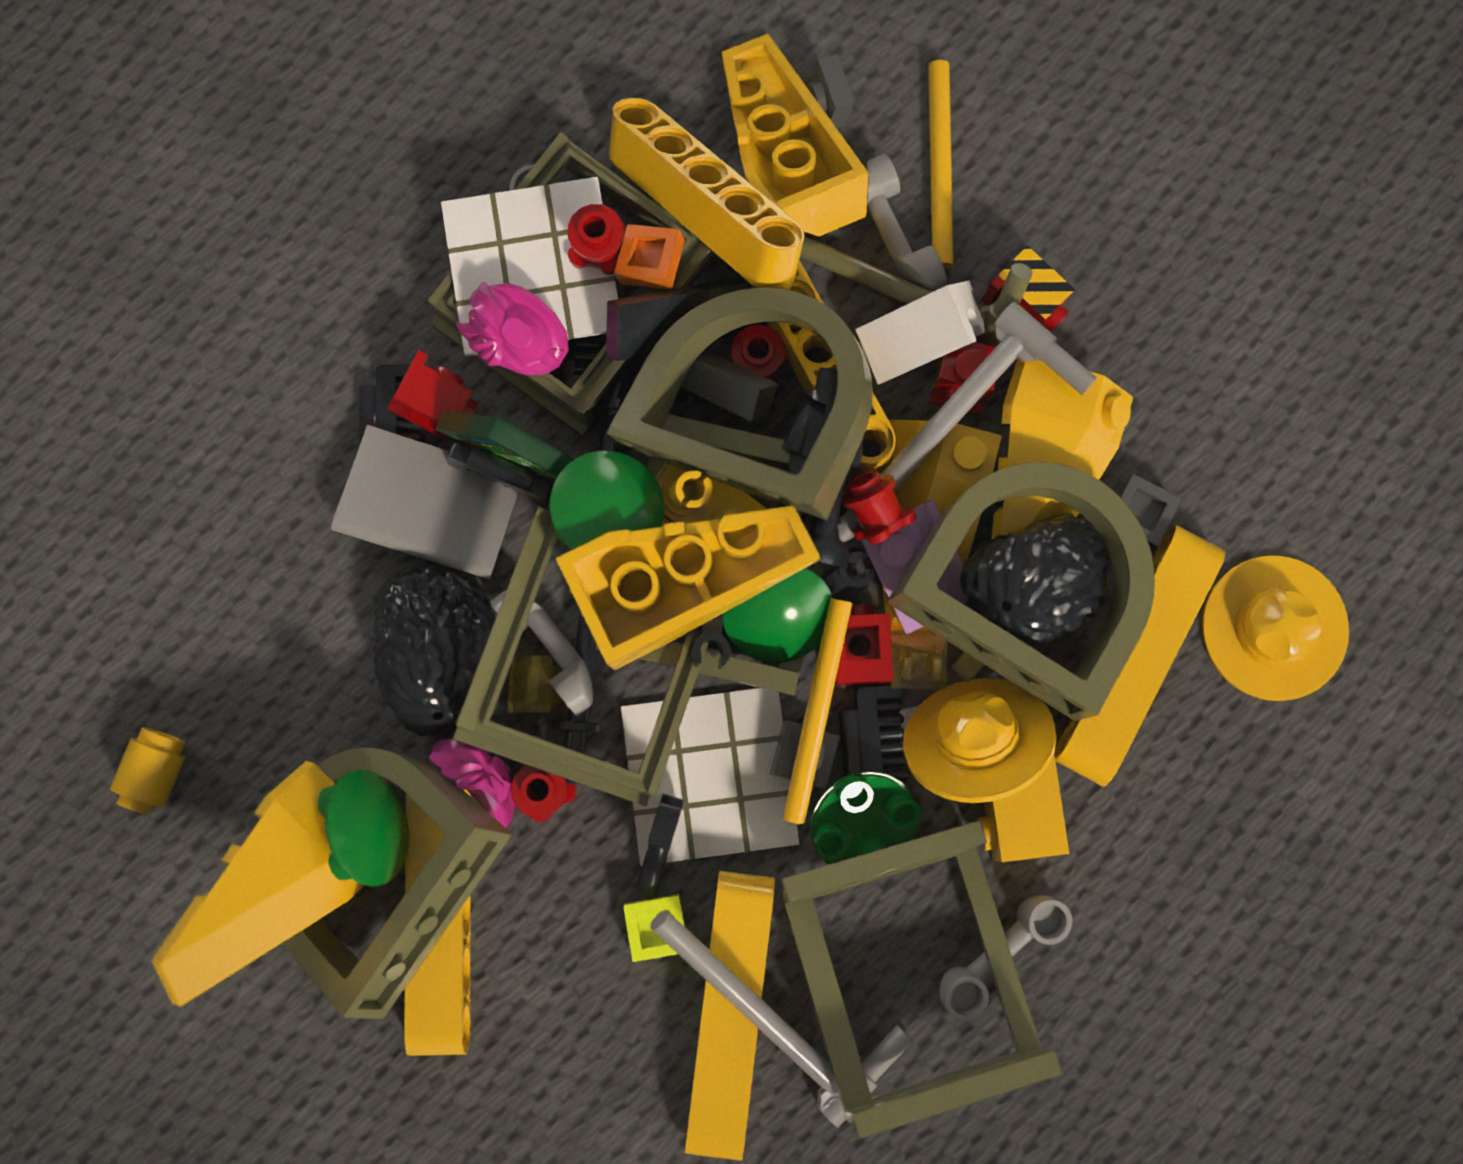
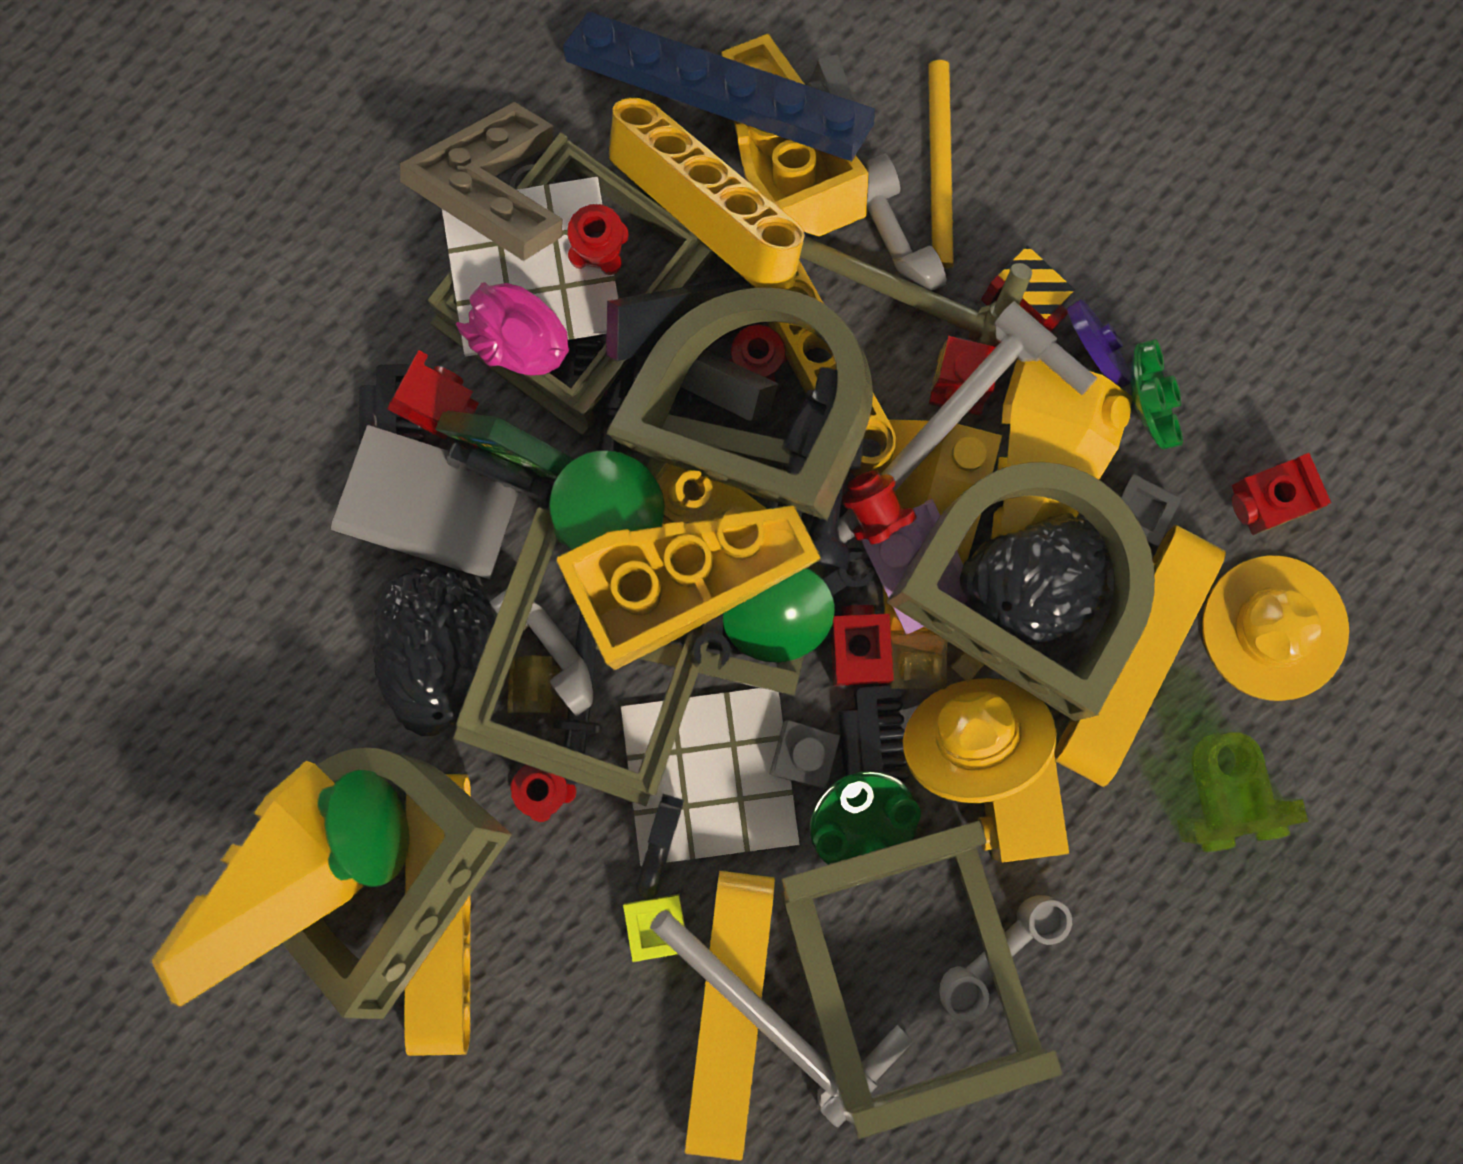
yellow brick [109,727,186,814] -> none
dark pink hat [429,736,515,829] -> none
orange plate [614,224,685,290] -> none
yellow piece [782,598,852,824] -> none
white hinge [855,280,985,385] -> none
none -> dark tan plate [400,102,563,261]
none -> dark blue plate [563,11,875,162]
none -> dark purple piece [1067,300,1131,388]
none -> green dish [1131,339,1183,450]
none -> clear neon green pin [1177,732,1309,852]
none -> red brick [1231,453,1331,535]

